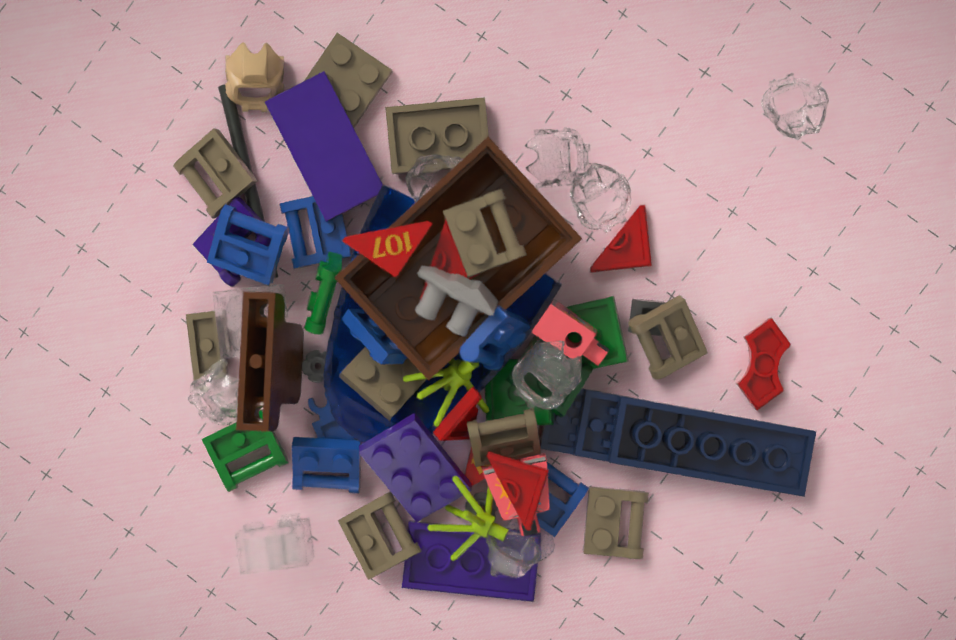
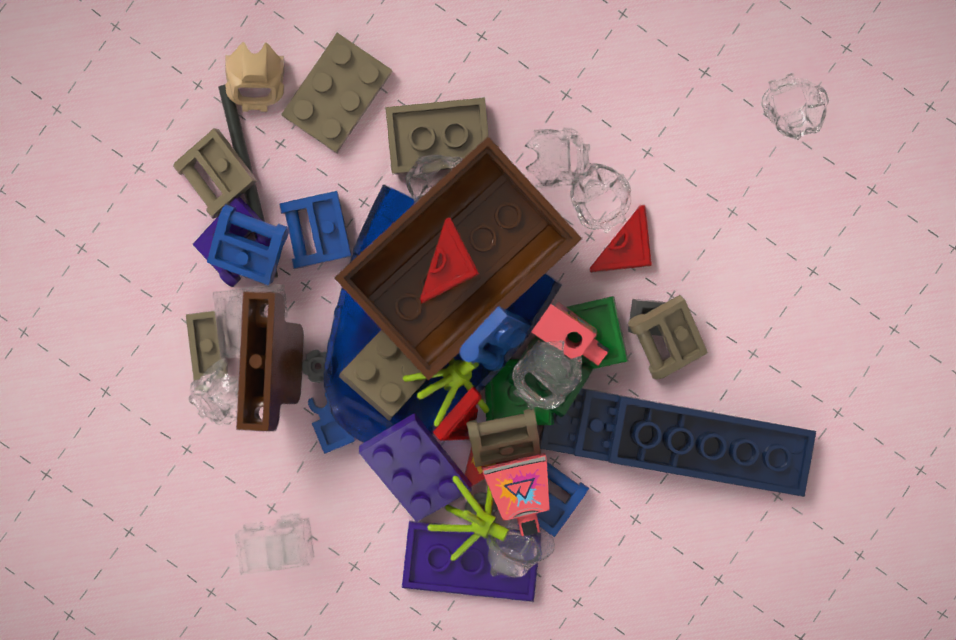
green plate [202,409,289,492] -> none
dark purple tile [265,71,386,222] -> none
blue plate [292,437,361,494] -> none
green plate [304,251,342,335] -> none
dark tan plate [338,492,422,580] -> none
red tile [342,221,433,278] -> none
blue plate [342,309,407,365] -> none
light grey connector [415,266,498,336] -> none
dark tan plate [443,189,527,277] -> none
red tile [487,451,549,531] -> none
dark tan plate [583,486,649,559] -> none
red tile [736,318,791,410] -> none

